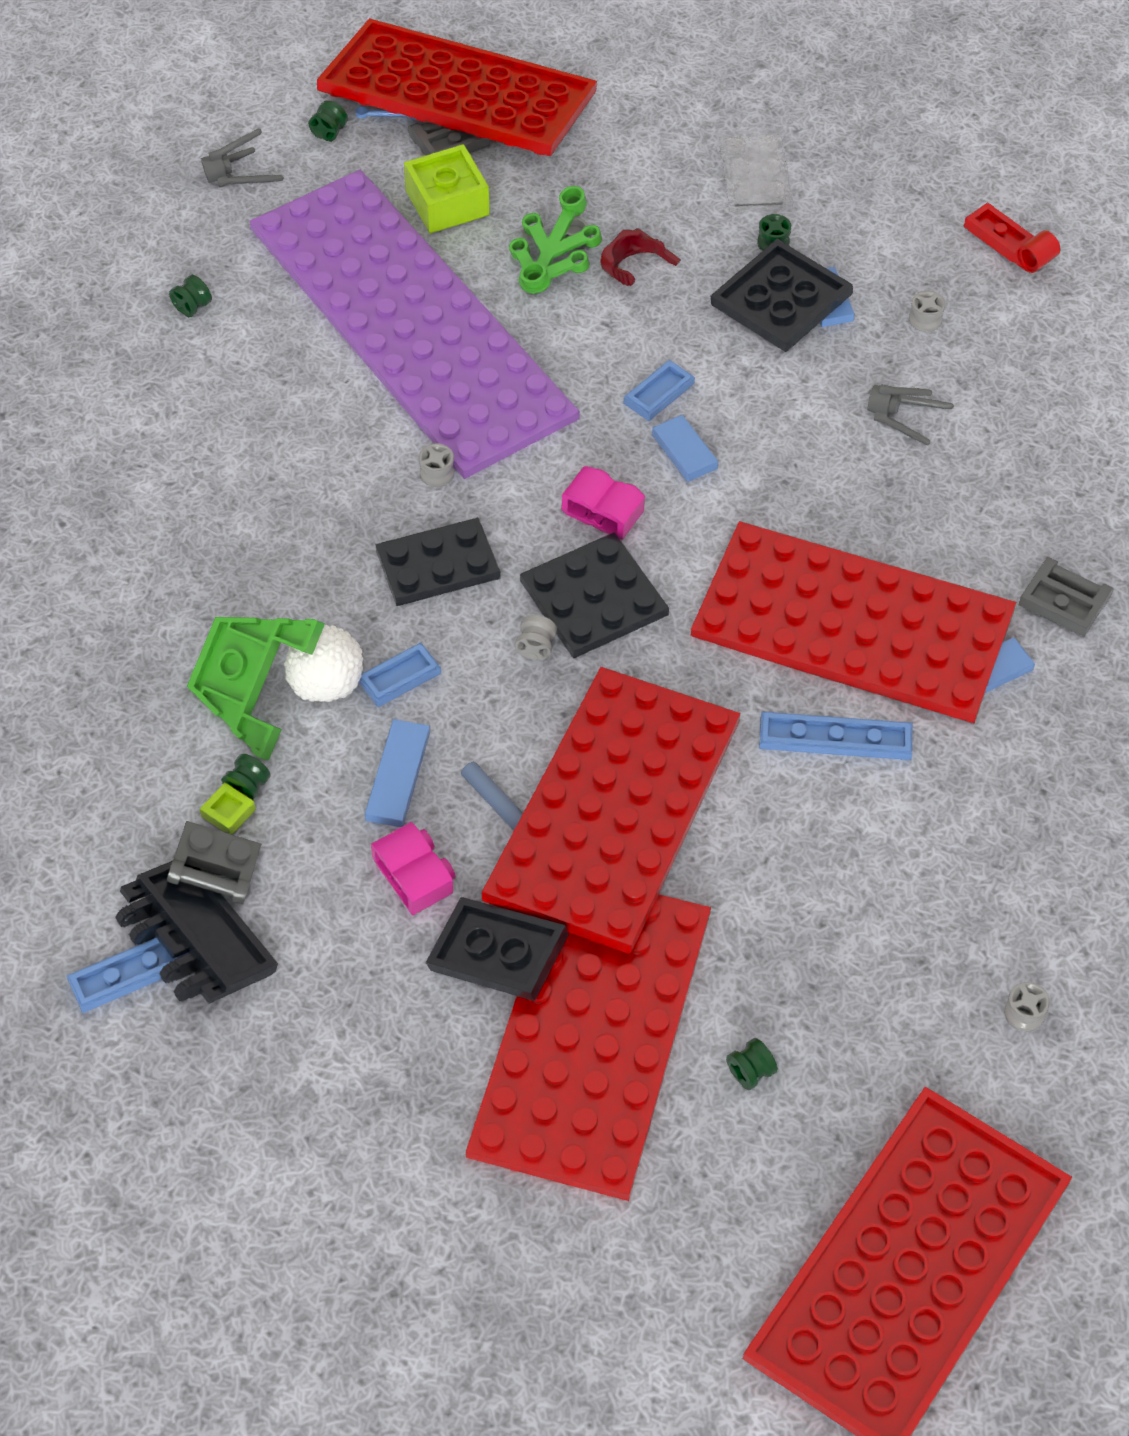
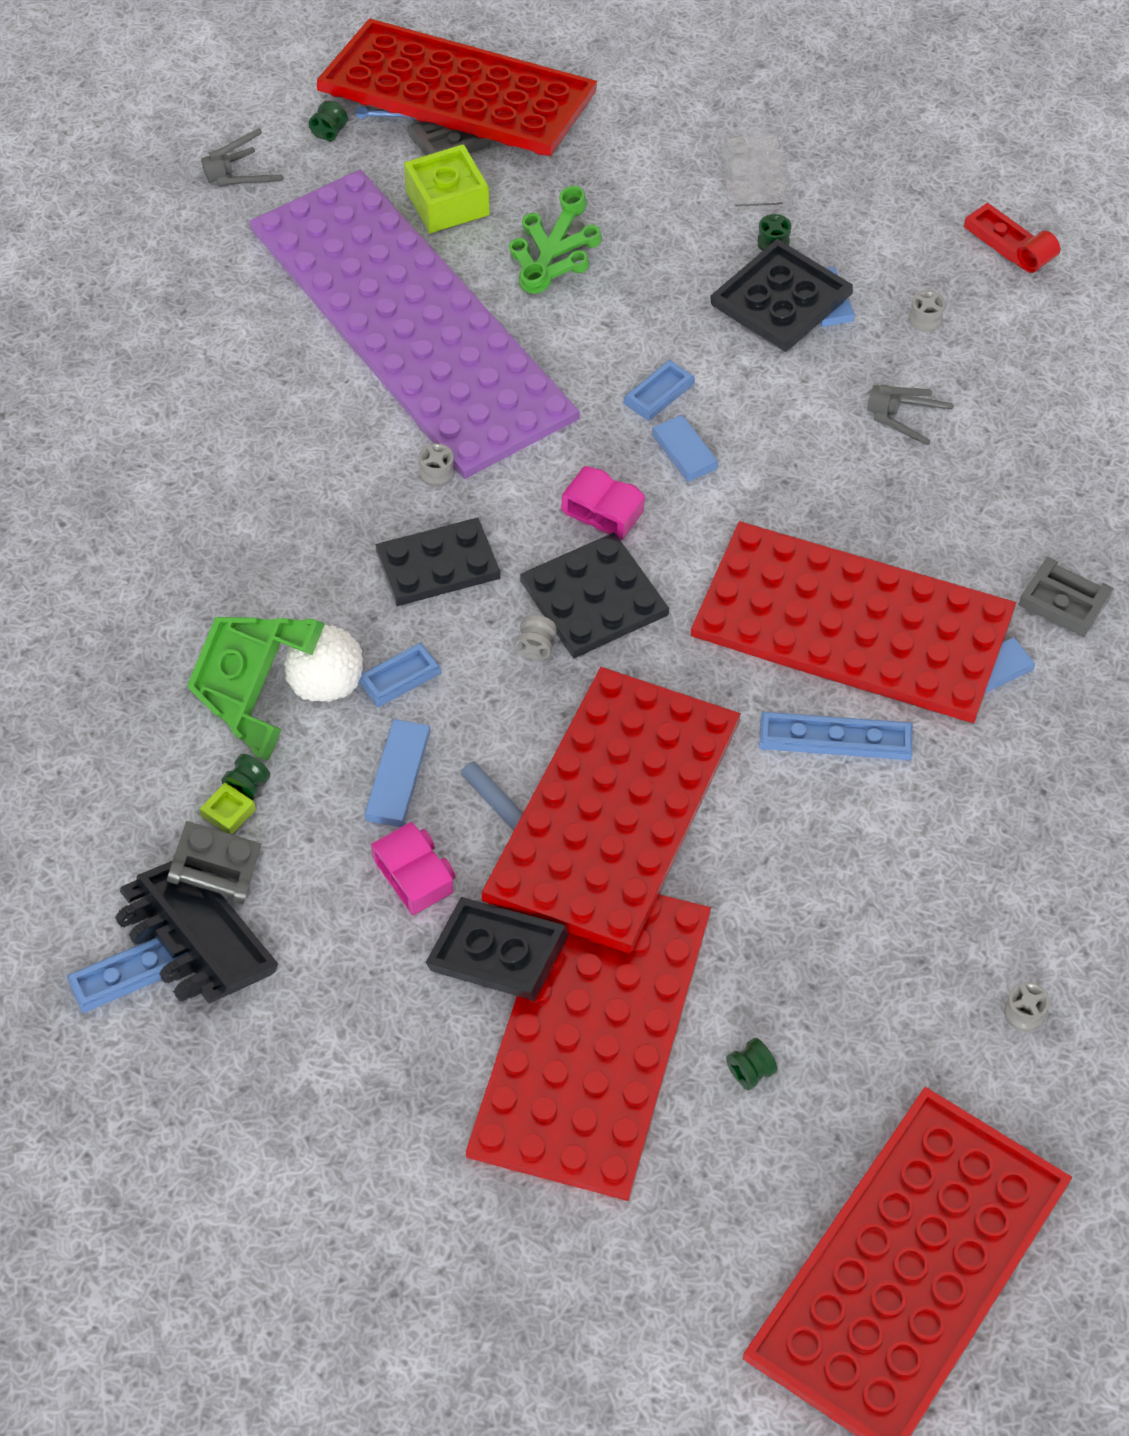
dark green wheel [169,274,212,318] -> none
dark red helmet [600,228,681,286] -> none

